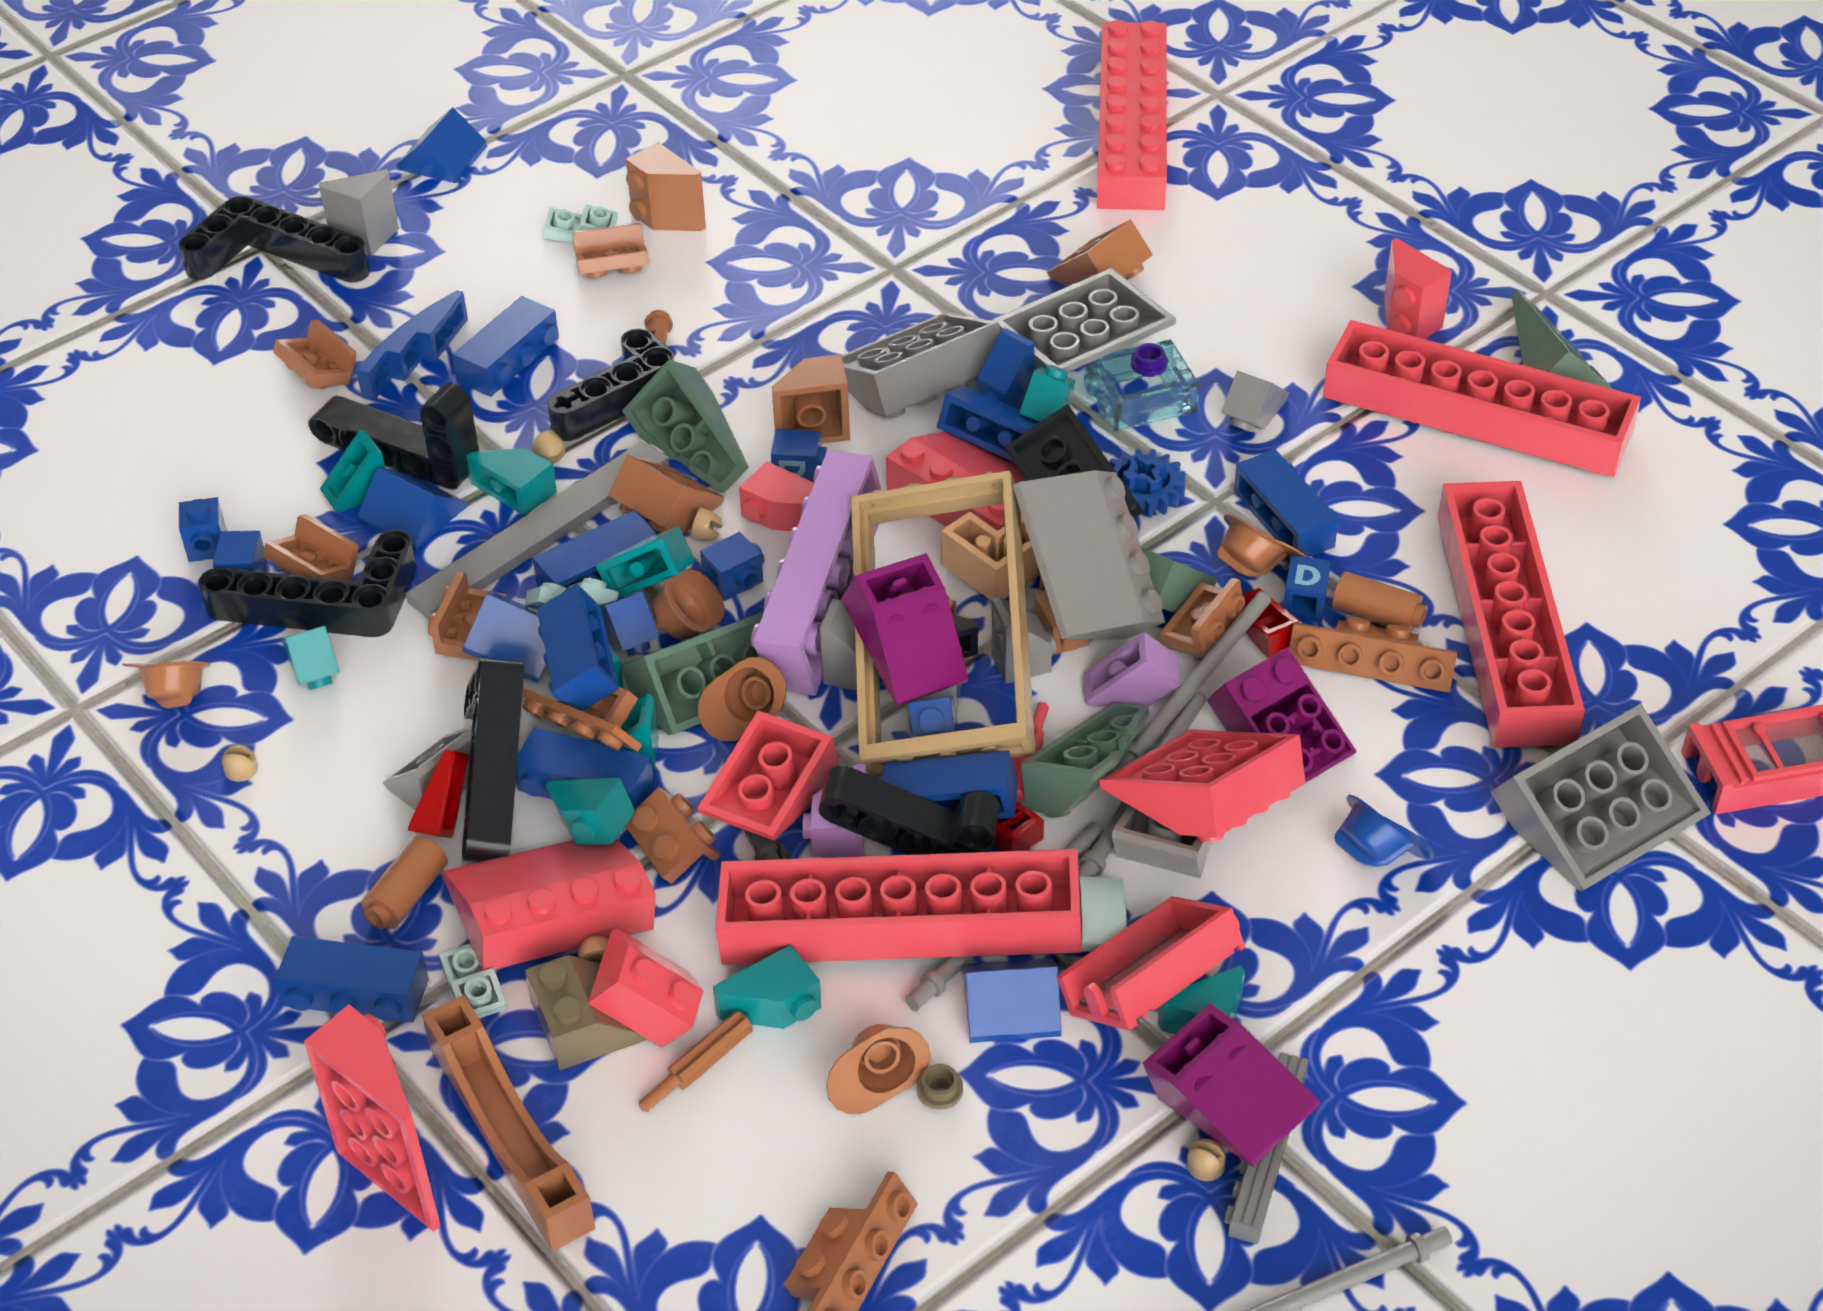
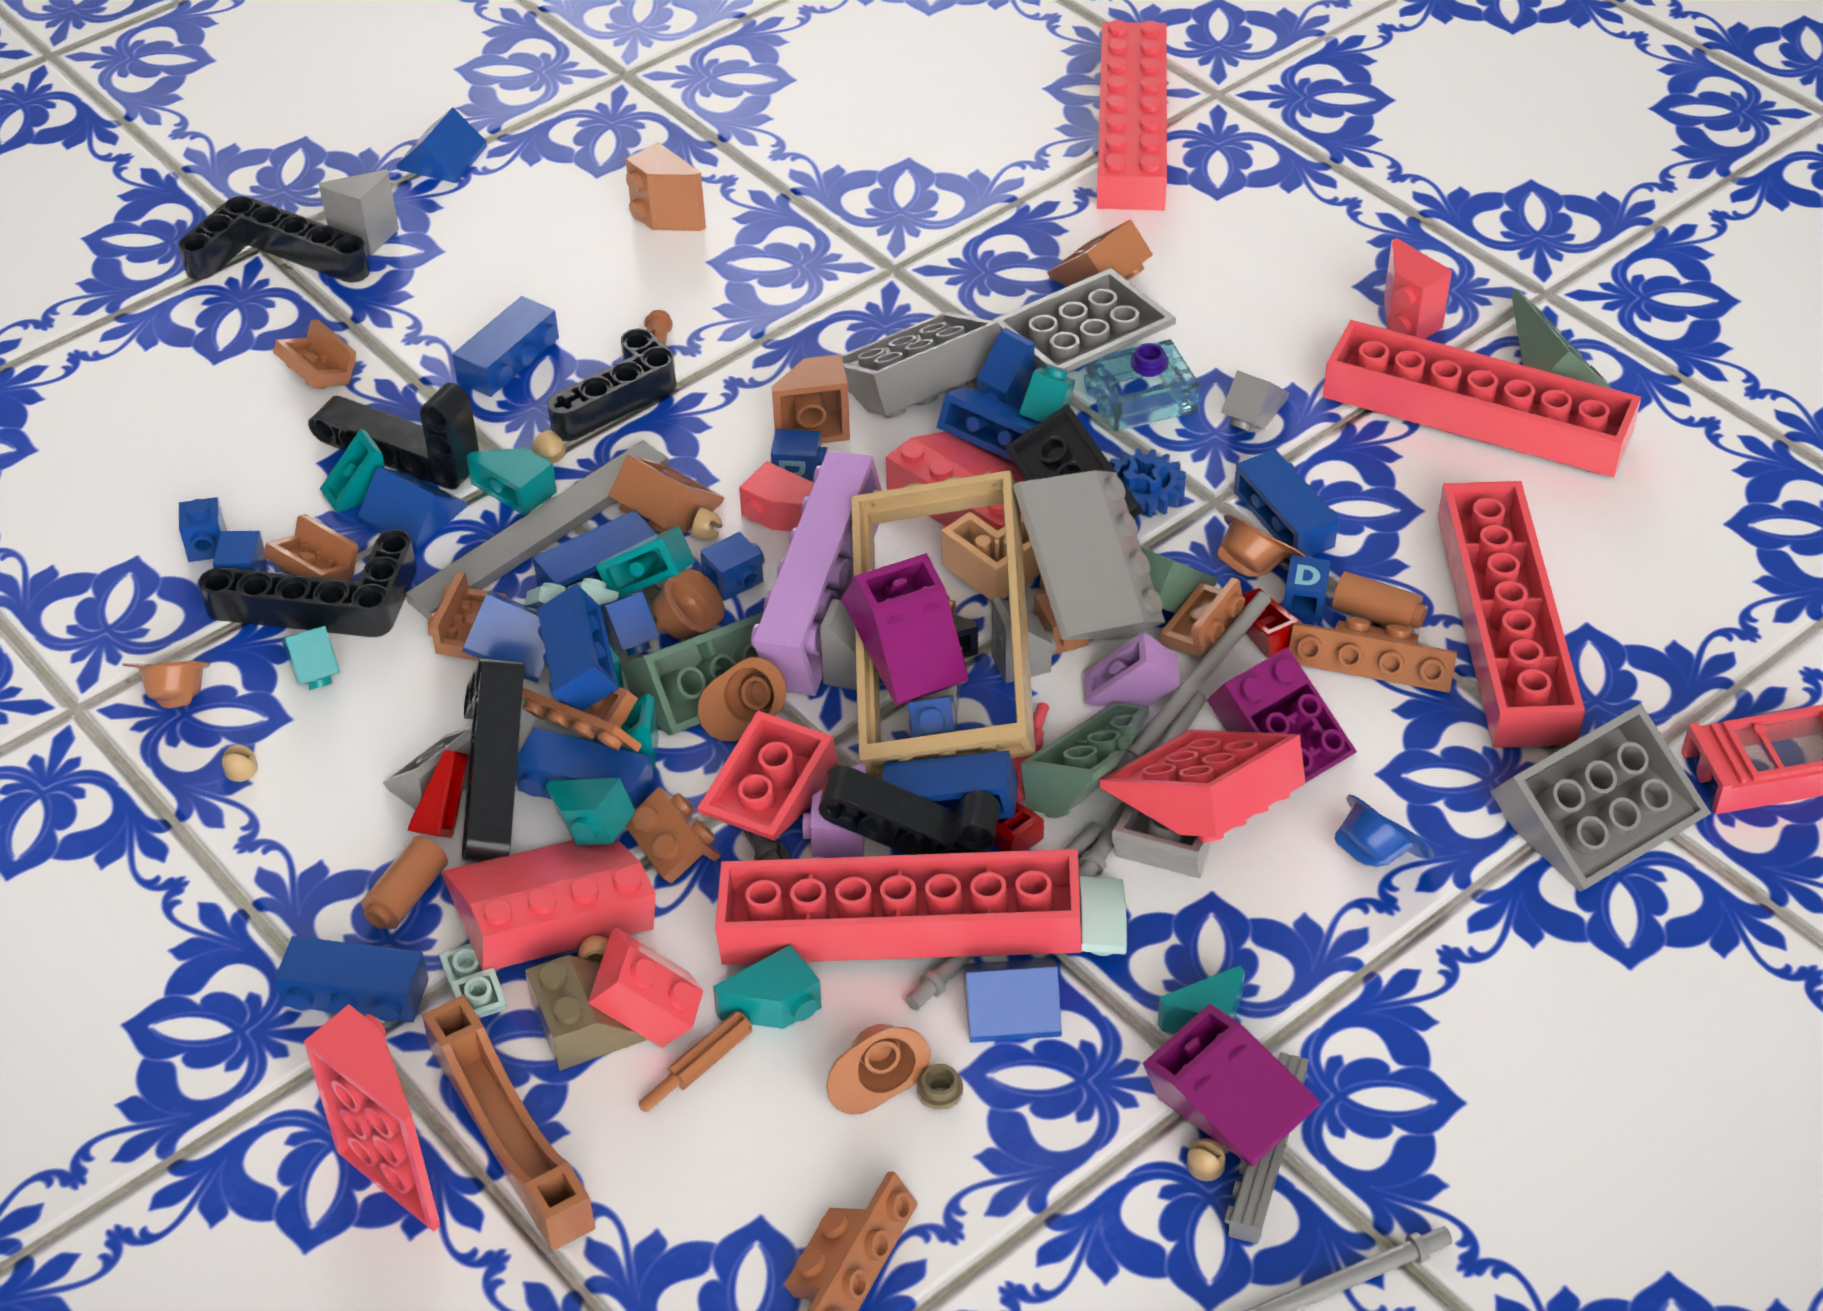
blue slope [356,290,468,401] -> none
light aqua slope [542,204,619,242] -> none
bracket [572,223,649,278] -> none
sand green wedge [622,359,749,493] -> none
coral door [1056,896,1246,1031] -> none

